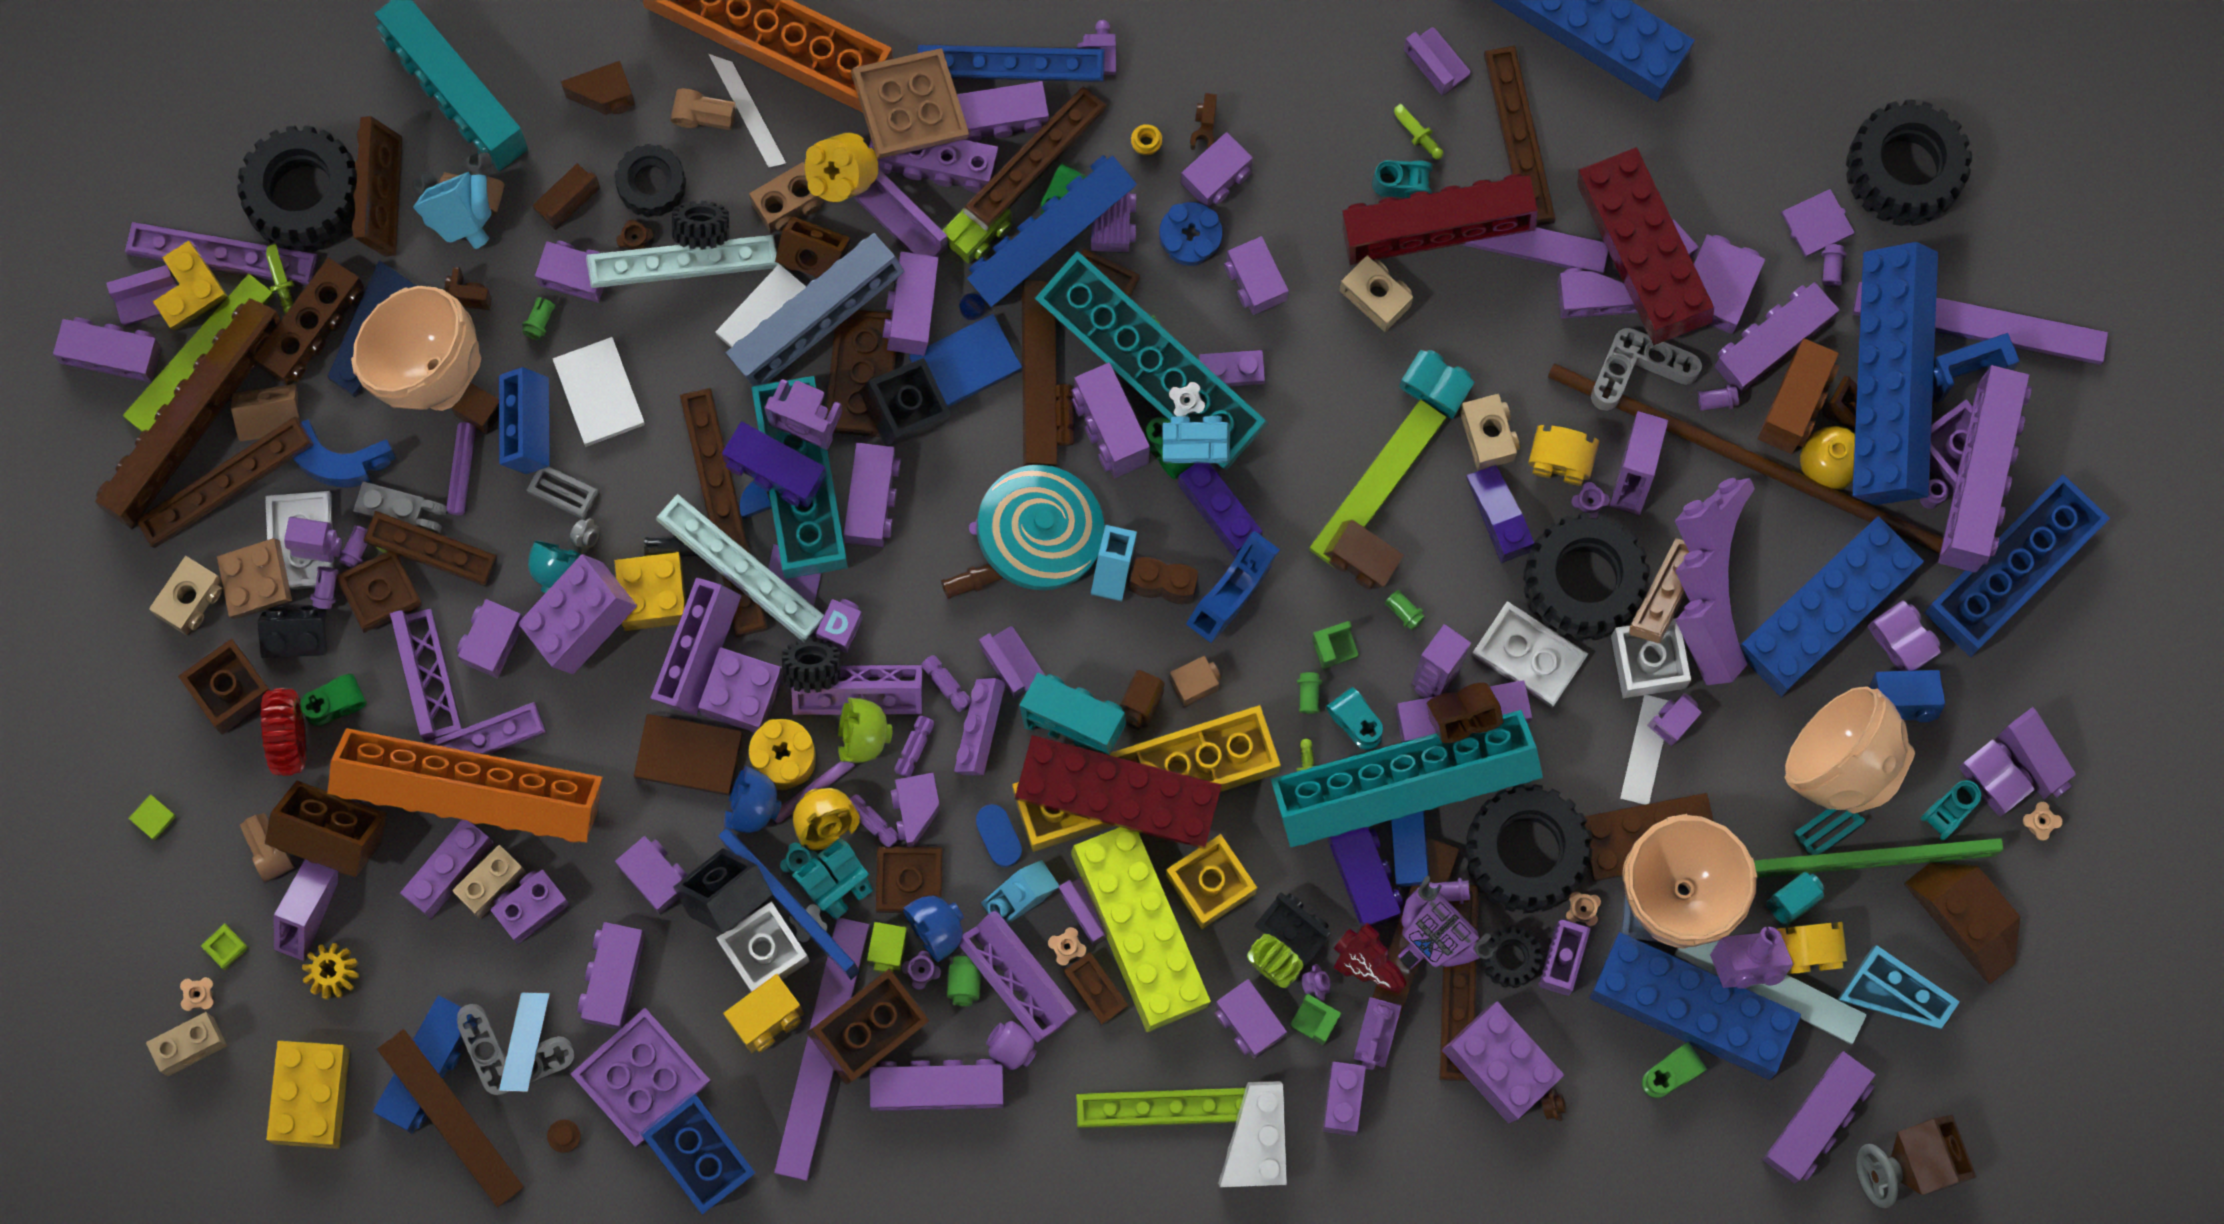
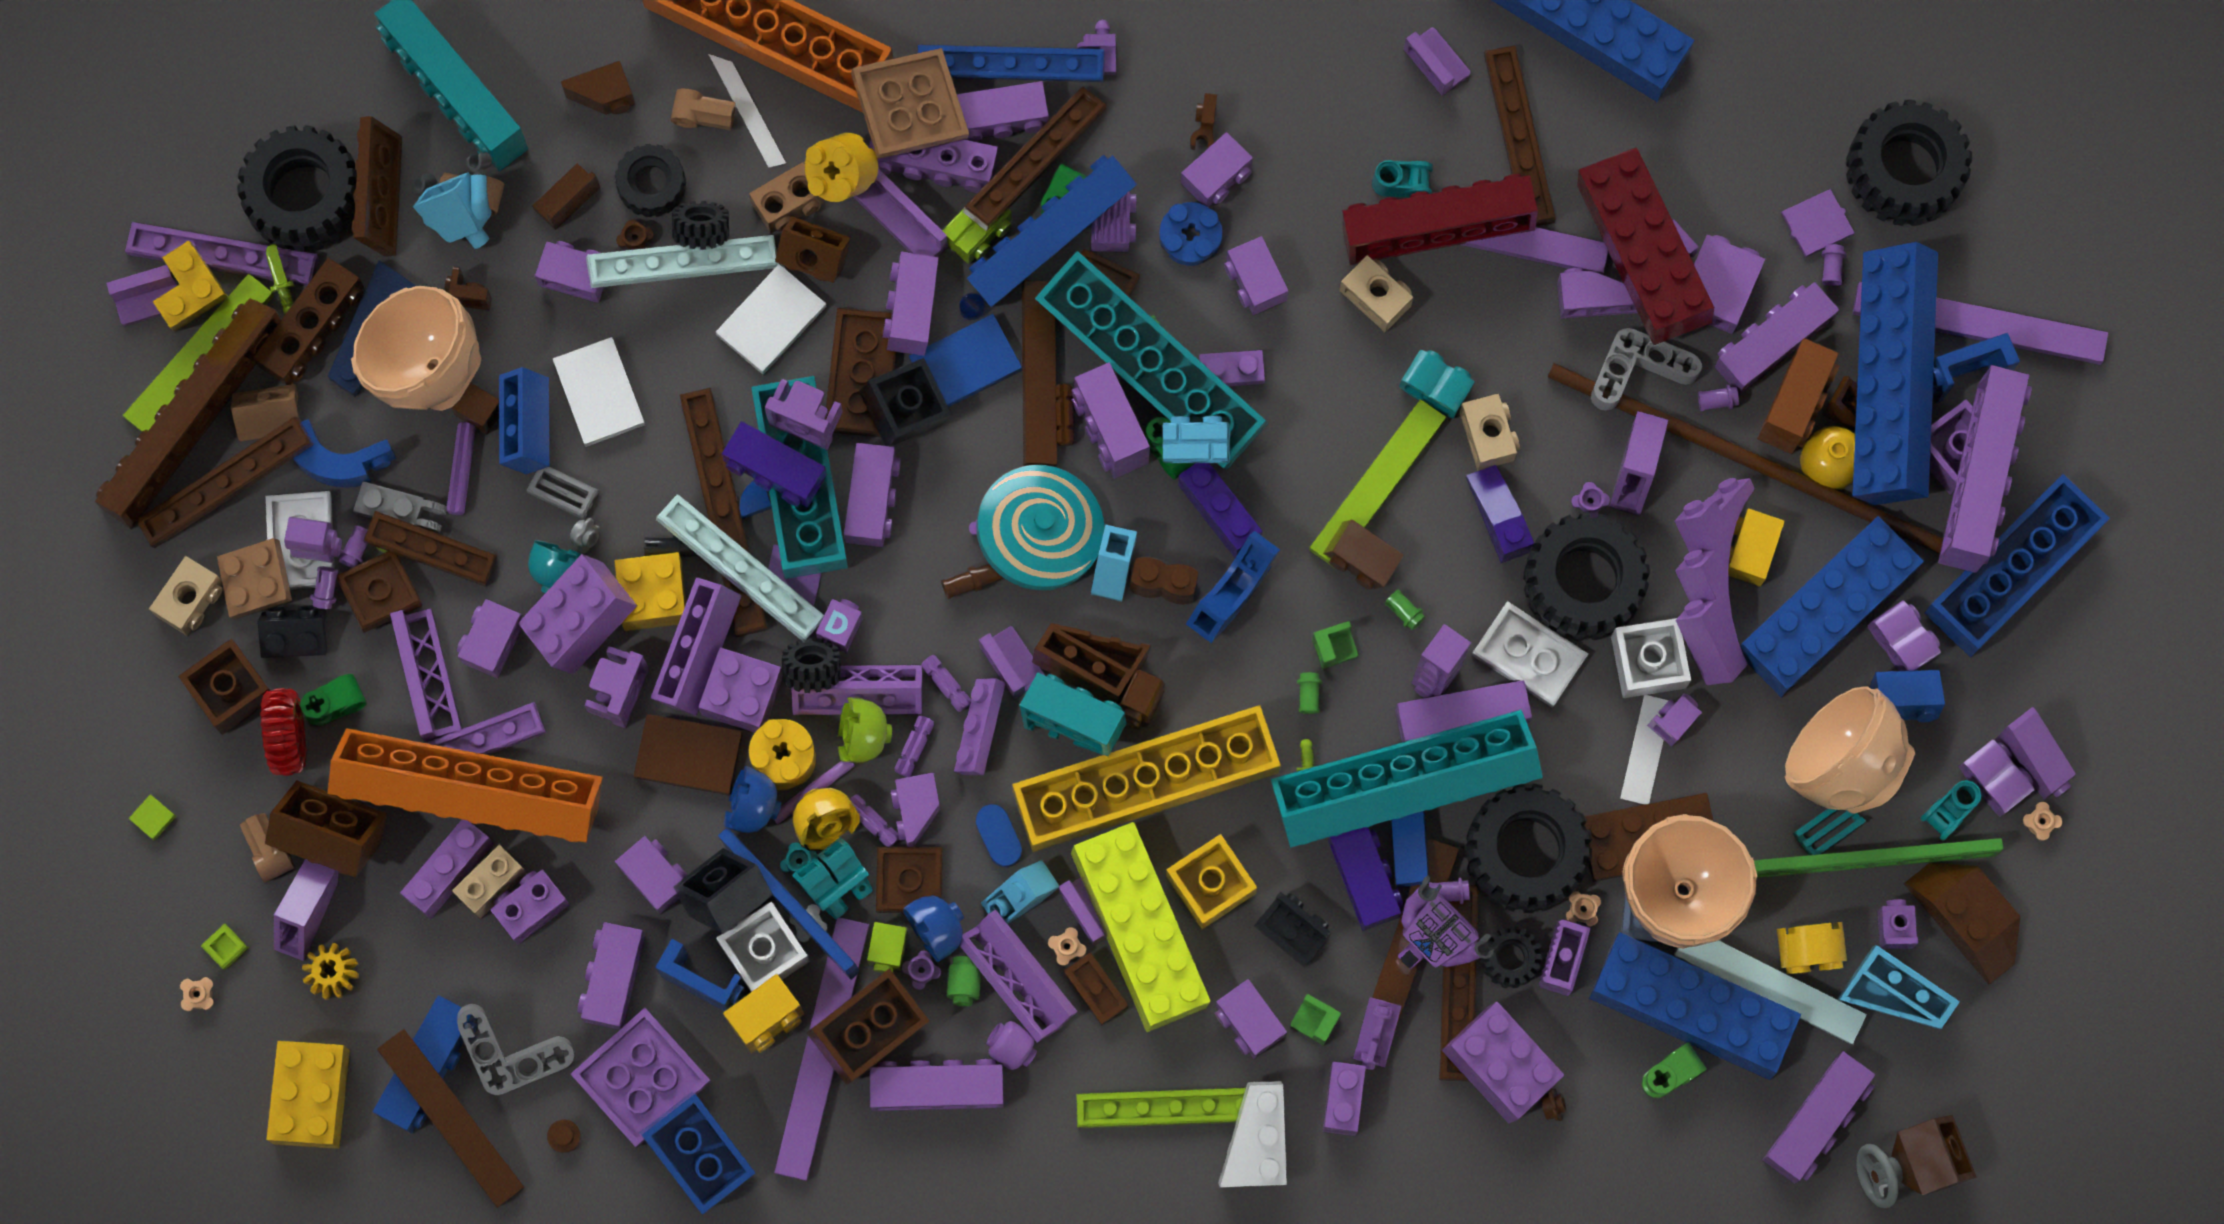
medium lavender brick [53,317,162,383] -> none
tan brick [146,1012,227,1077] -> none
sticker [499,993,549,1092] -> none
bright green pin [522,297,555,340] -> none
sand blue brick [726,233,905,386] -> none
dark red plate [1015,735,1222,849] -> none
yellow plate [1131,124,1162,155] -> none
white plate [1169,382,1205,417] -> none
medium nougat brick [1169,656,1221,707] -> none
lime gear [1247,934,1303,988] -> none
medium lavender plate [1302,964,1331,1001] -> none
teal piece [1326,687,1383,750] -> none
dark red rock [1333,923,1407,994] -> none
lime piece [1394,104,1444,160] -> none
reddish brown brick [1426,682,1503,743] -> none
yellow brick [1528,425,1600,486] -> none
medium nougat tile [1629,538,1689,644] -> none
medium lavender brick [1710,927,1793,989] -> none
teal brick [1766,872,1824,927] -> none
medium lavender pin [1920,479,1949,509] -> none
none -> medium lavender panel [584,646,649,728]
none -> blue panel [655,939,747,1012]
none -> reddish brown wedge [1032,623,1151,705]
none -> yellow brick [1728,508,1785,587]
none -> medium lavender brick [1877,899,1918,949]

